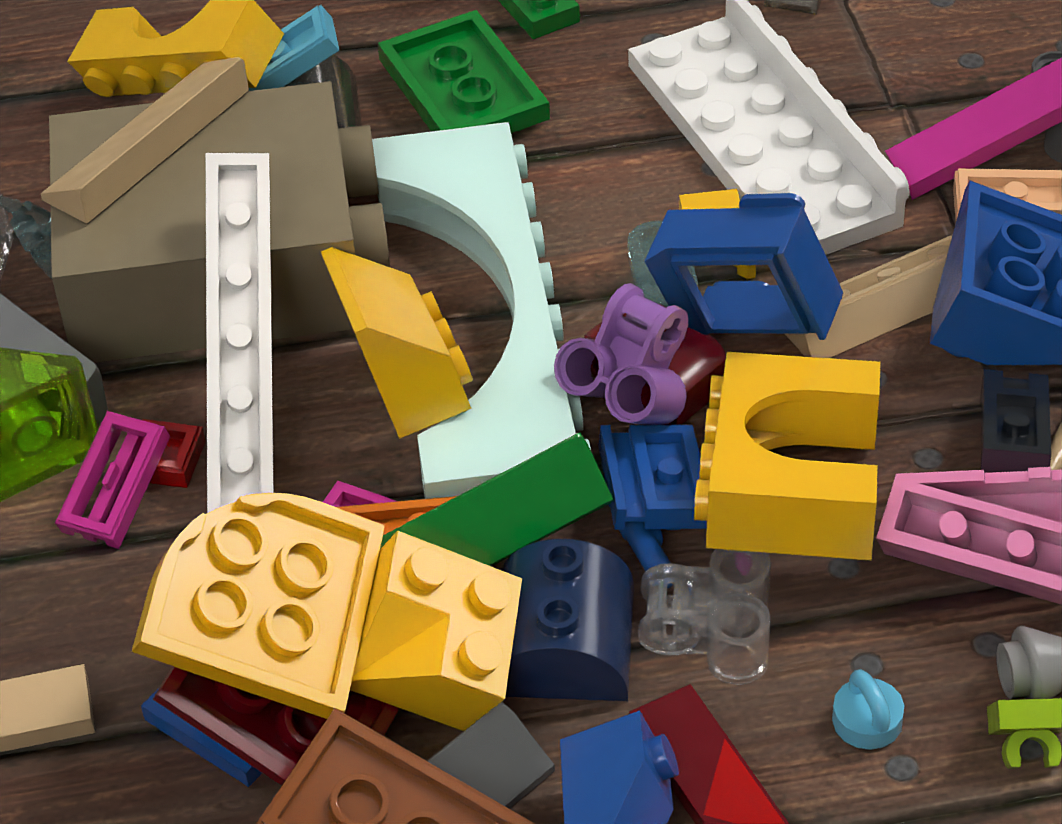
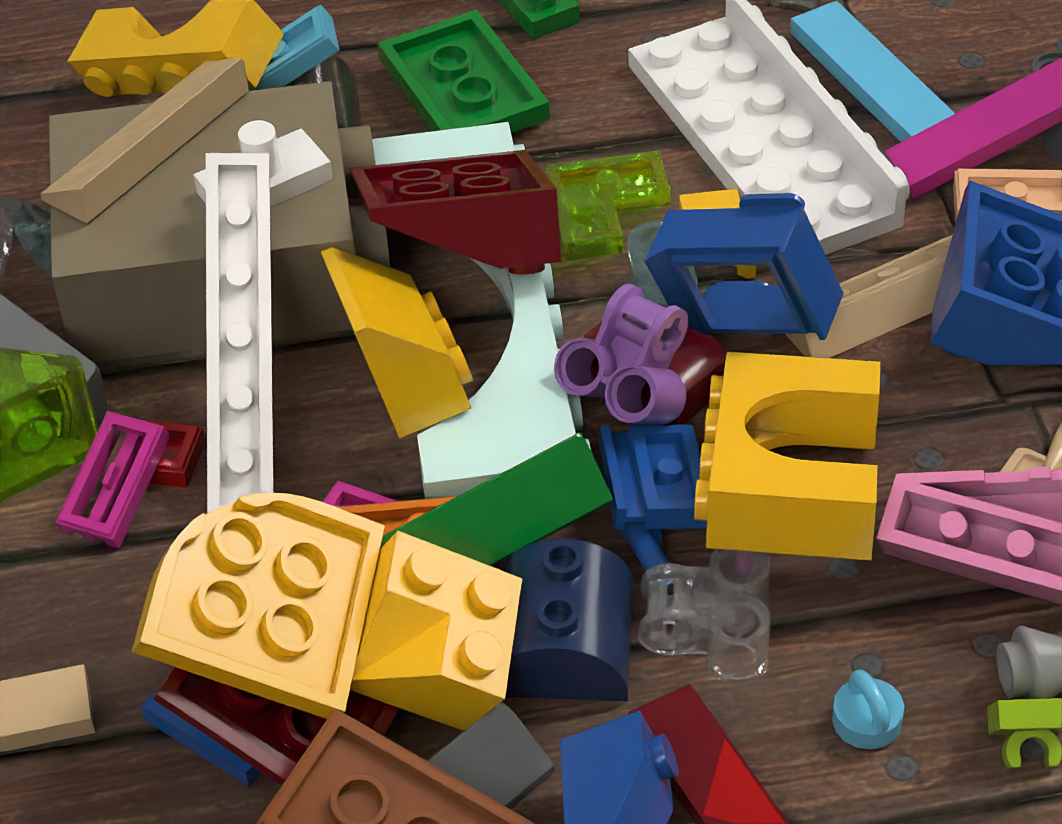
black plate [980,369,1052,473] -> none
none -> white tile [193,120,333,207]
none -> dark red slope [350,150,562,275]
none -> clear neon green plate [545,150,670,261]
none -> medium azure tile [790,0,955,142]

